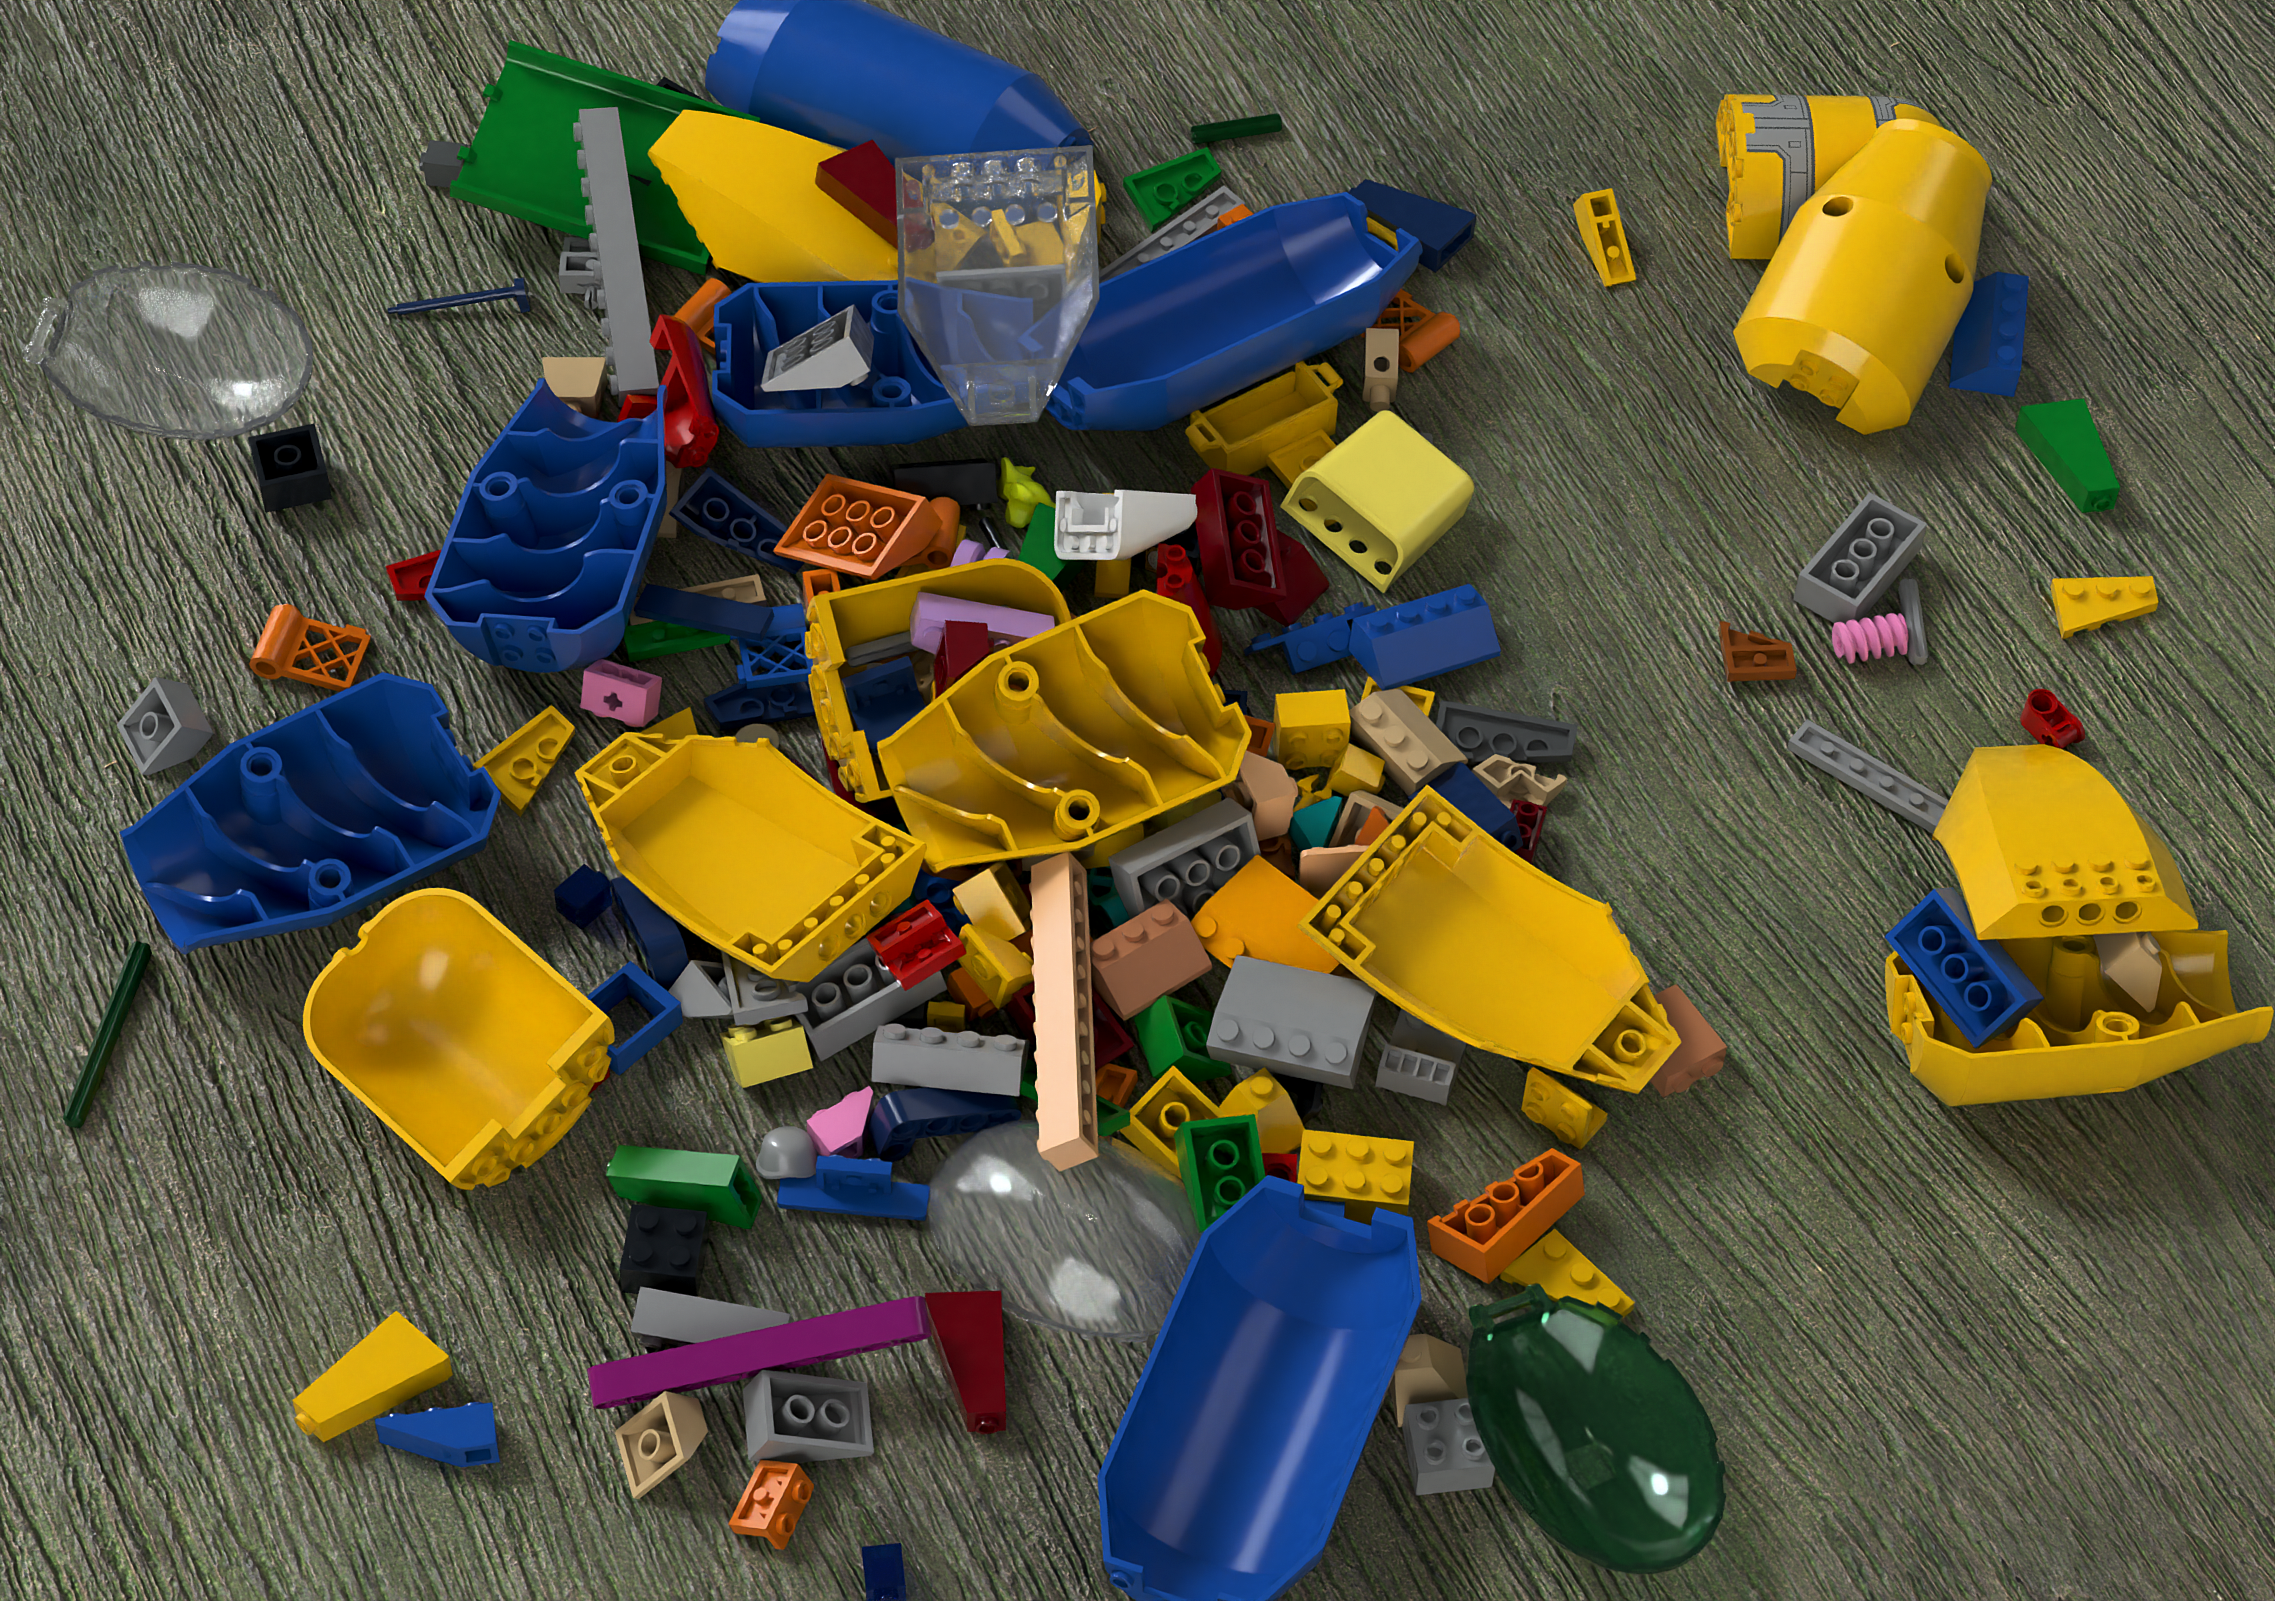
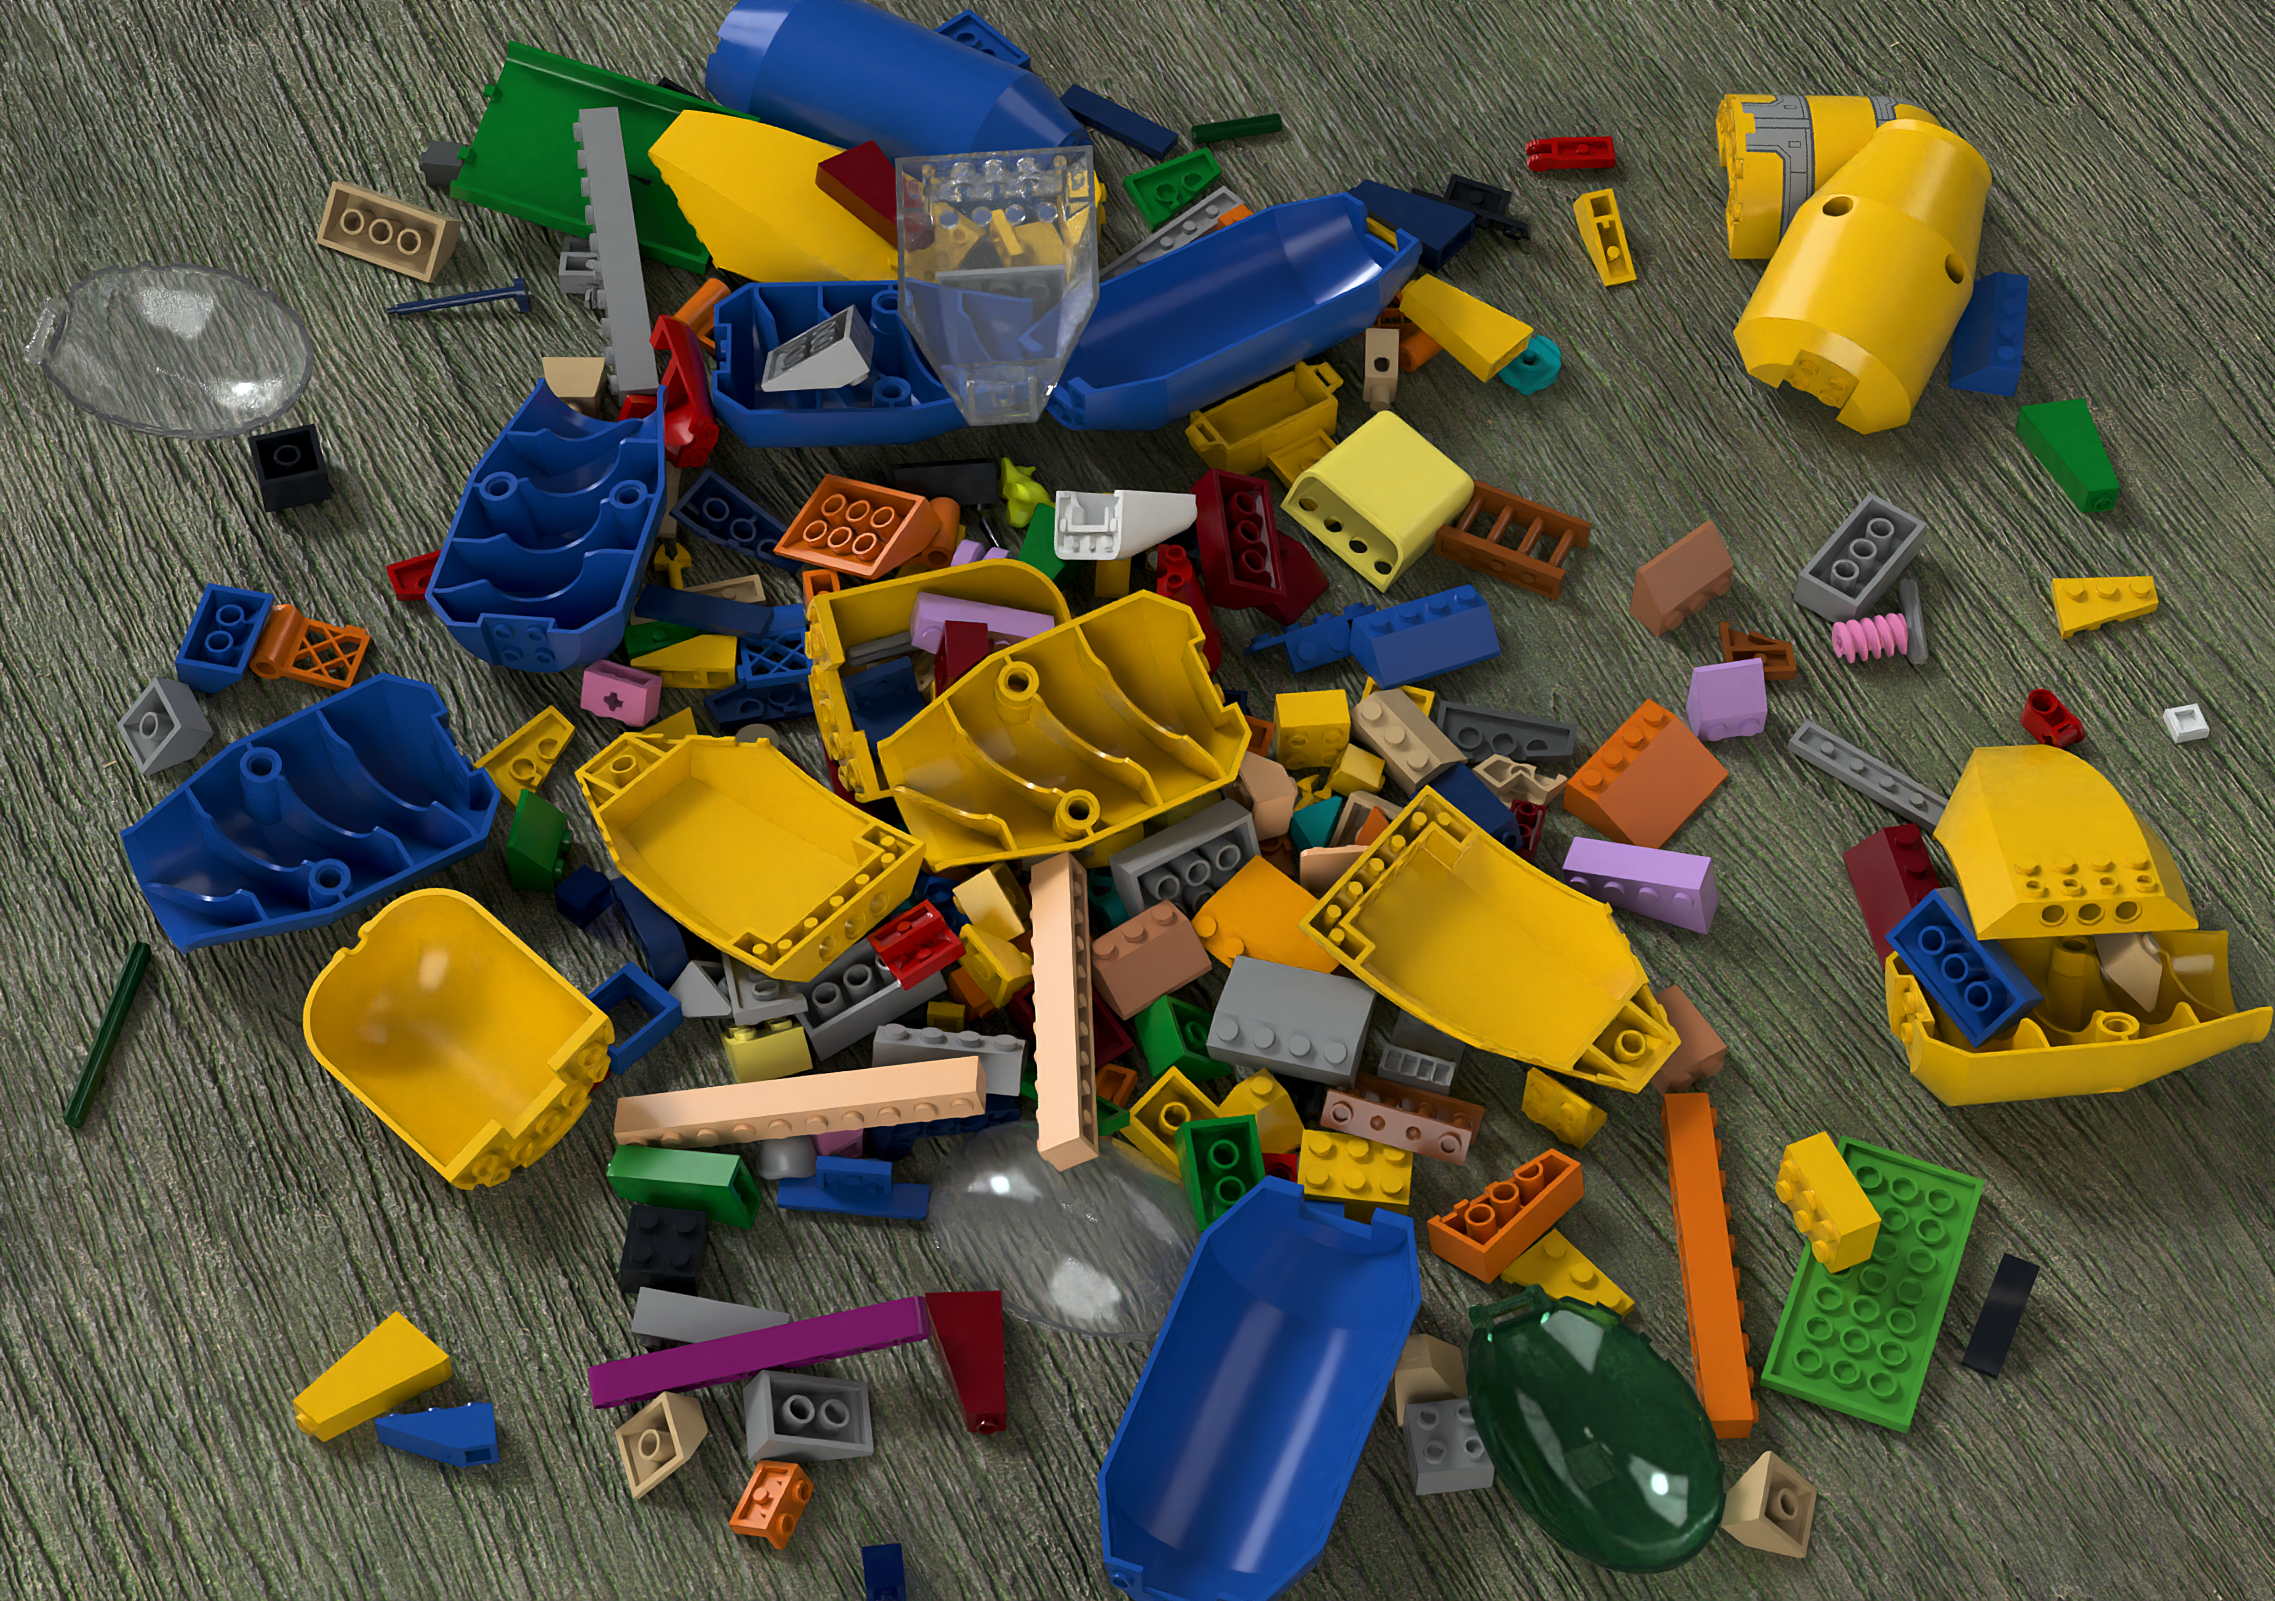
none -> blue slope [174,583,275,694]
none -> tan slope [315,181,462,283]
none -> green slope [506,789,574,893]
none -> light nougat brick [613,1056,987,1150]
none -> yellow slope [630,634,739,689]
none -> yellow bar [654,542,692,589]
none -> blue wing [933,8,1031,70]
none -> dark blue tile [1060,83,1178,160]
none -> dark orange fence [1320,1071,1486,1166]
none -> yellow slope [1399,273,1534,383]
none -> black bracket [1409,173,1532,240]
none -> dark orange fence [1434,479,1592,601]
none -> teal plate [1498,335,1561,395]
none -> red hinge [1525,136,1616,172]
none -> orange slope [1562,698,1729,850]
none -> lavender wedge [1562,837,1719,935]
none -> nougat slope [1629,519,1734,637]
none -> orange brick [1660,1093,1759,1439]
none -> lavender slope [1685,658,1768,742]
none -> tan slope [1721,1451,1818,1558]
none -> bright green plate [1759,1135,1985,1434]
none -> yellow brick [1775,1131,1881,1274]
none -> dark red slope [1842,823,1940,972]
none -> black slope [1961,1252,2040,1379]
none -> white tile [2163,703,2210,744]

